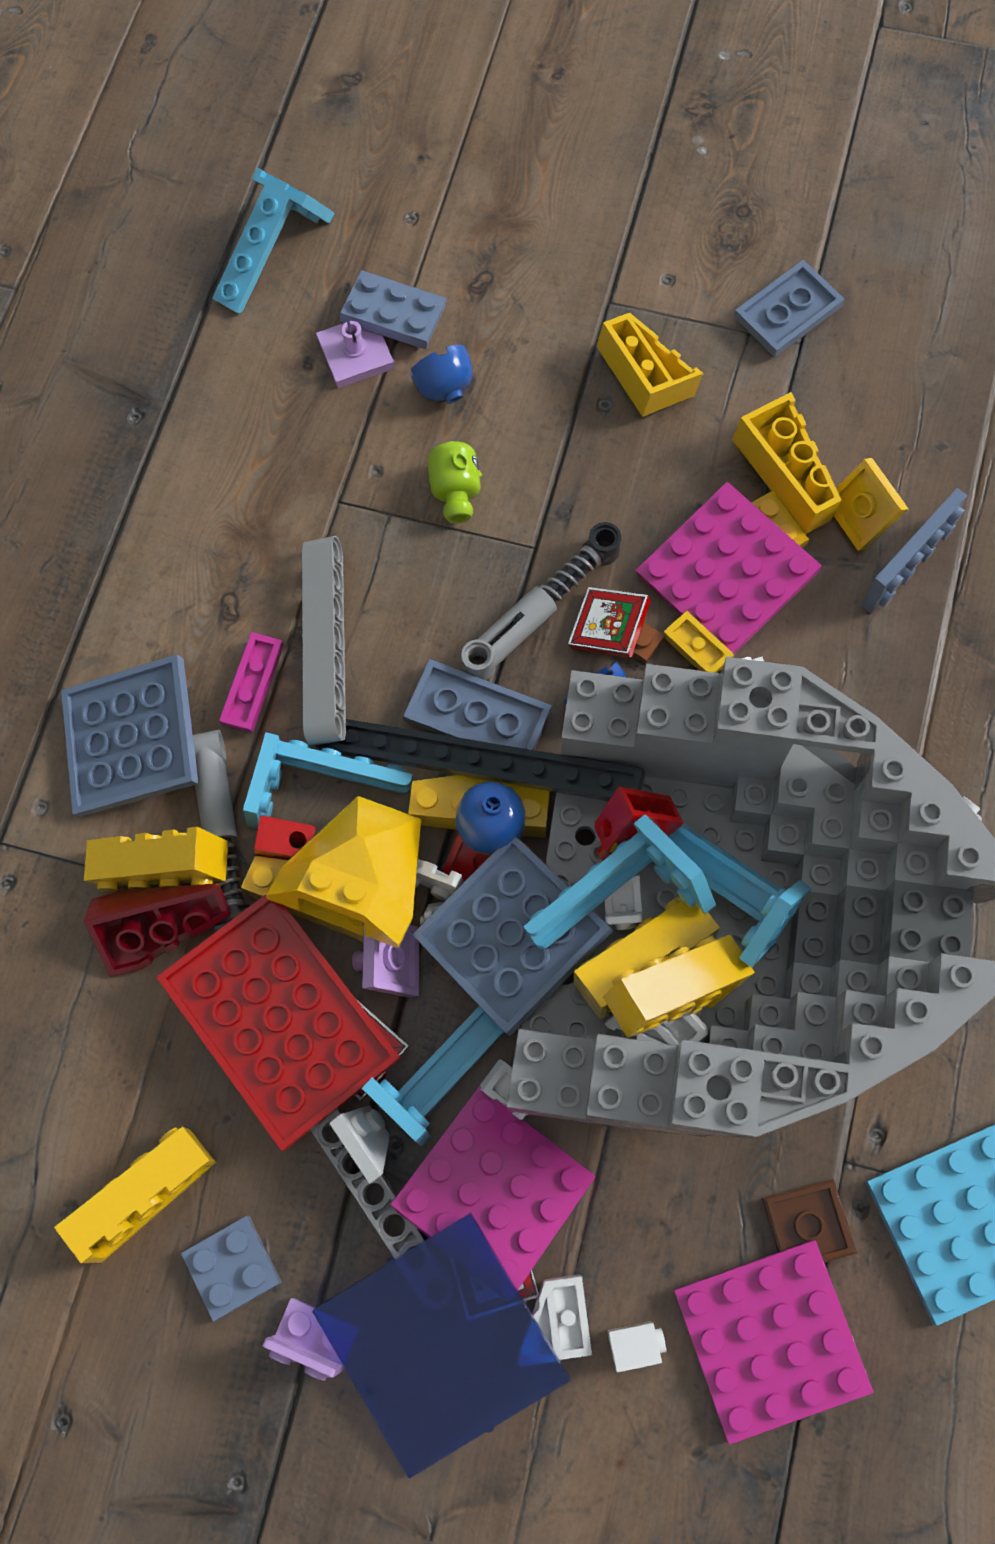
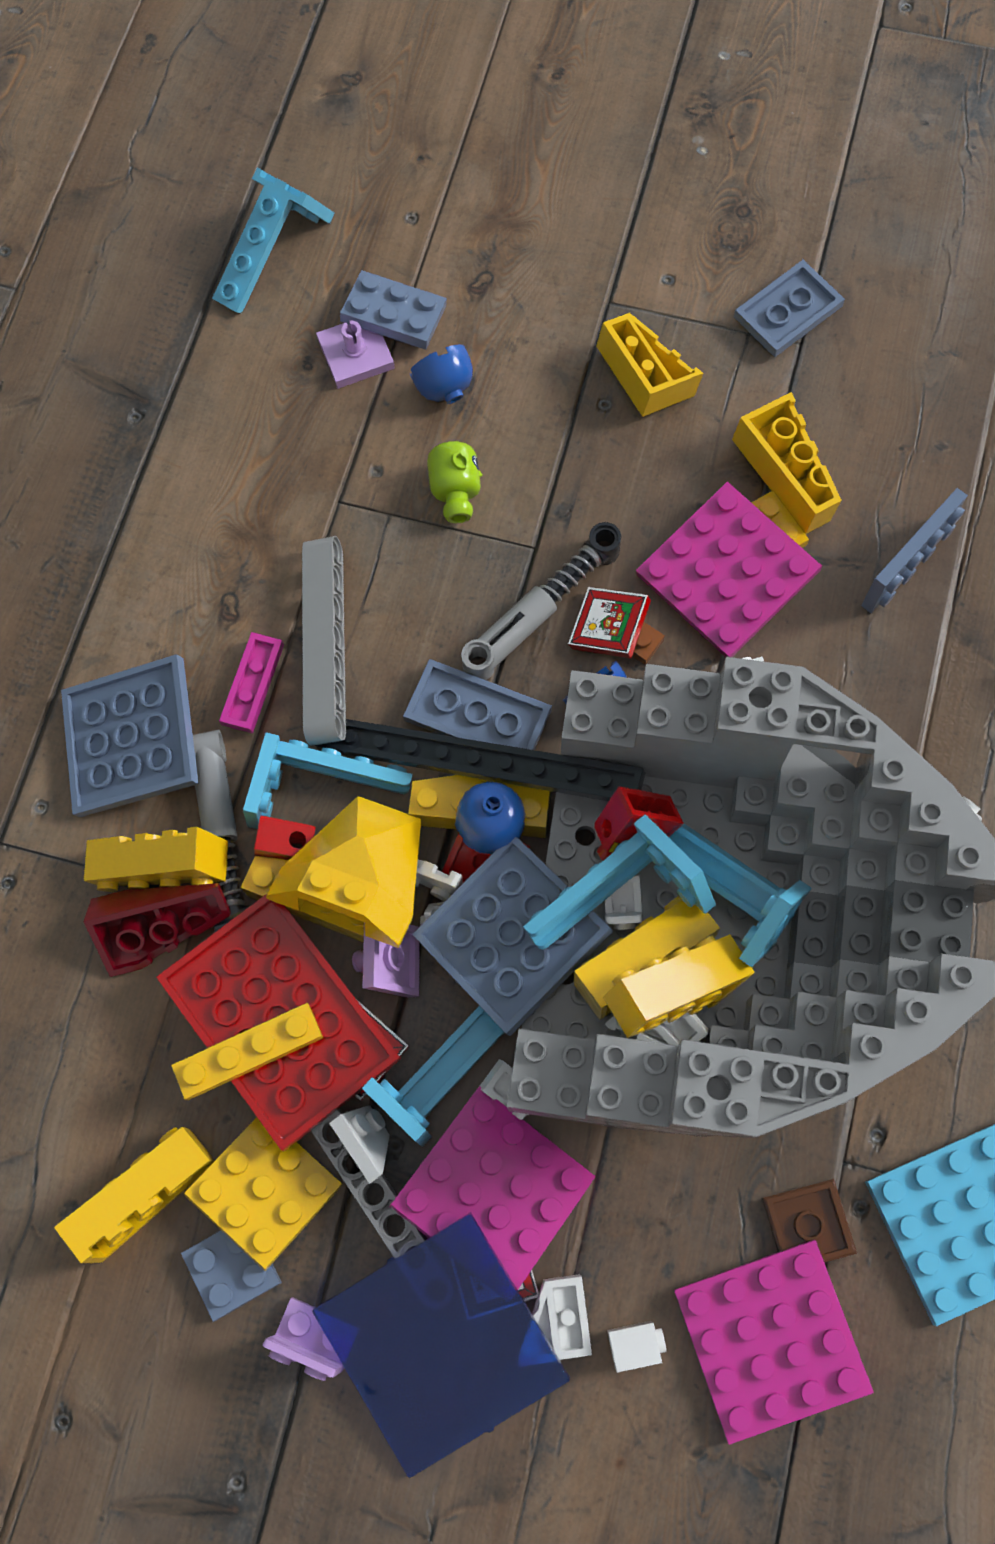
yellow plate [663,611,734,673] -> none
yellow tile [833,458,909,551] -> none
none -> yellow plate [171,1003,323,1101]
none -> yellow plate [184,1117,342,1271]

